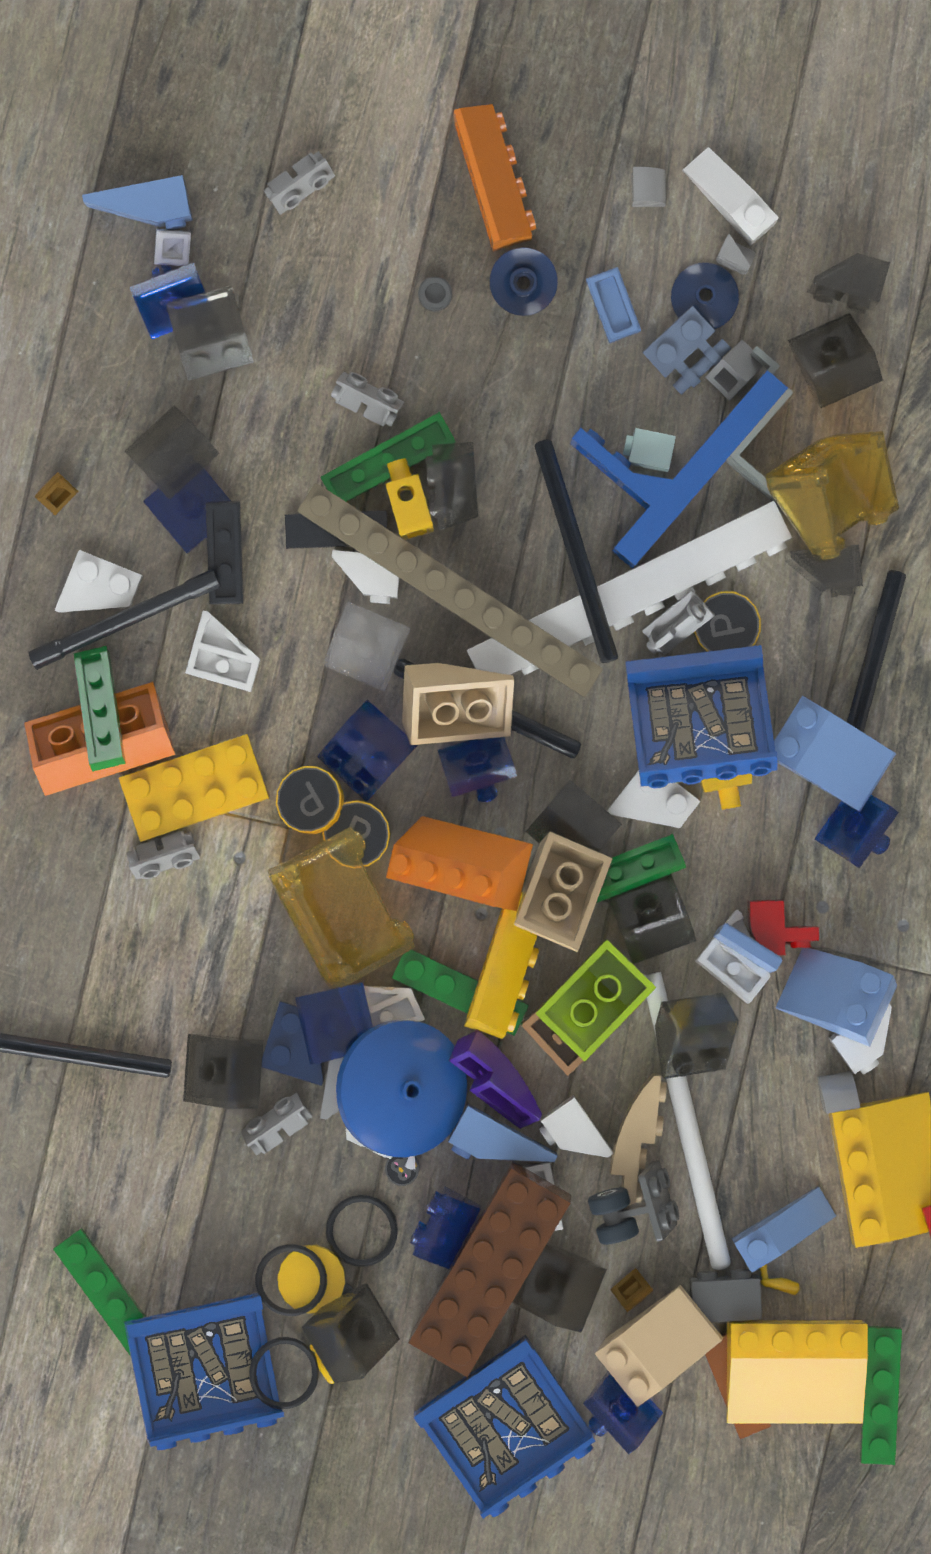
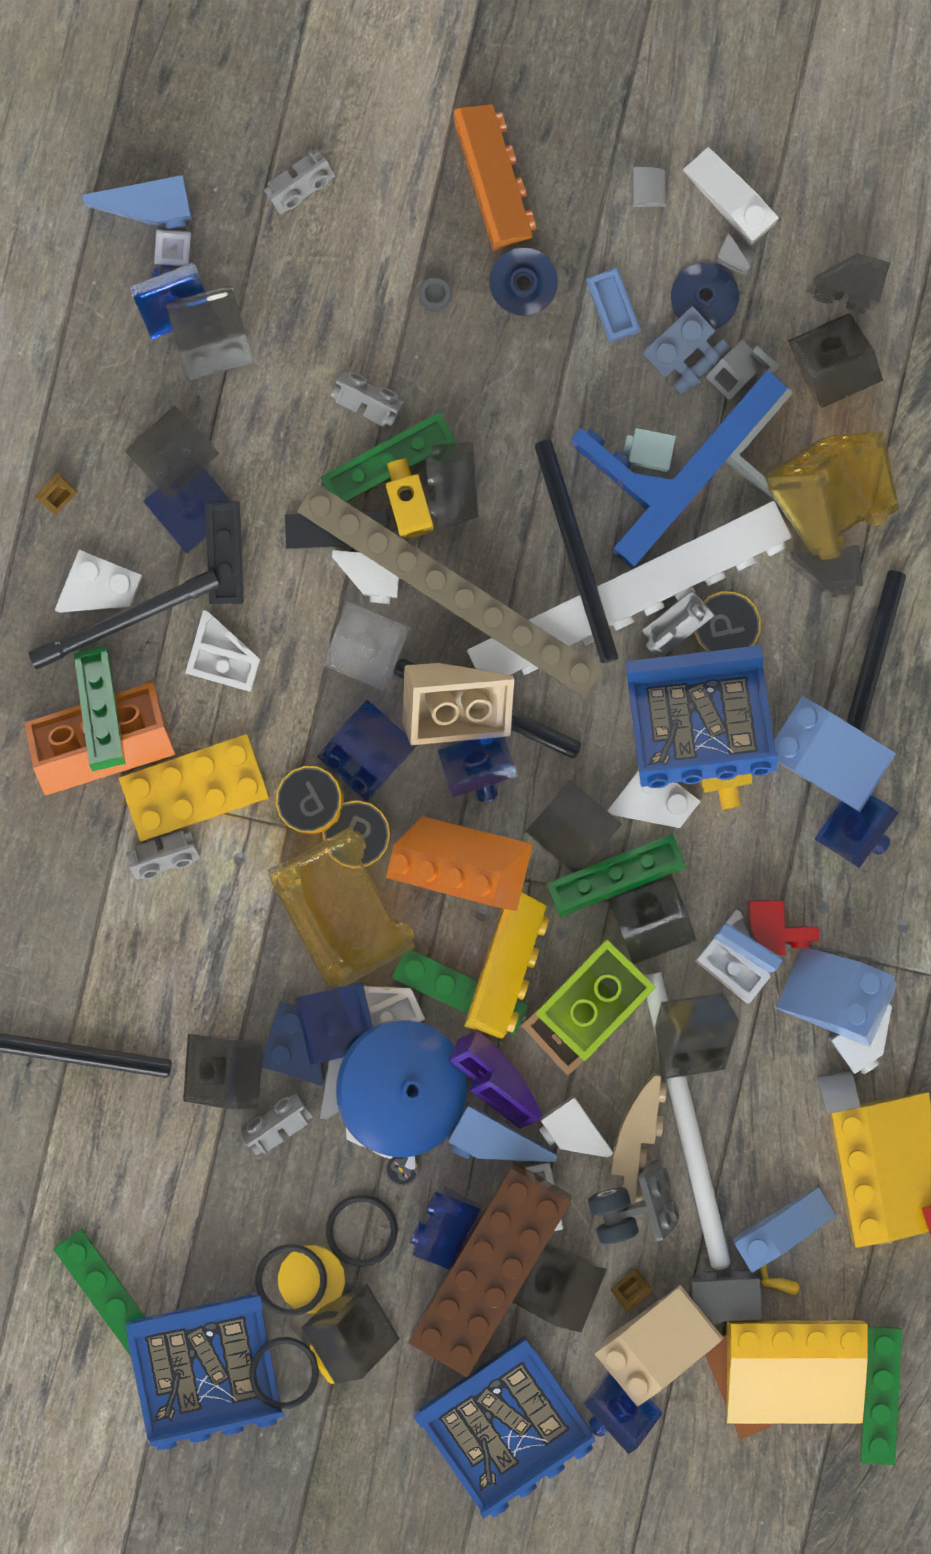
tan slope [514,832,612,952] -> none

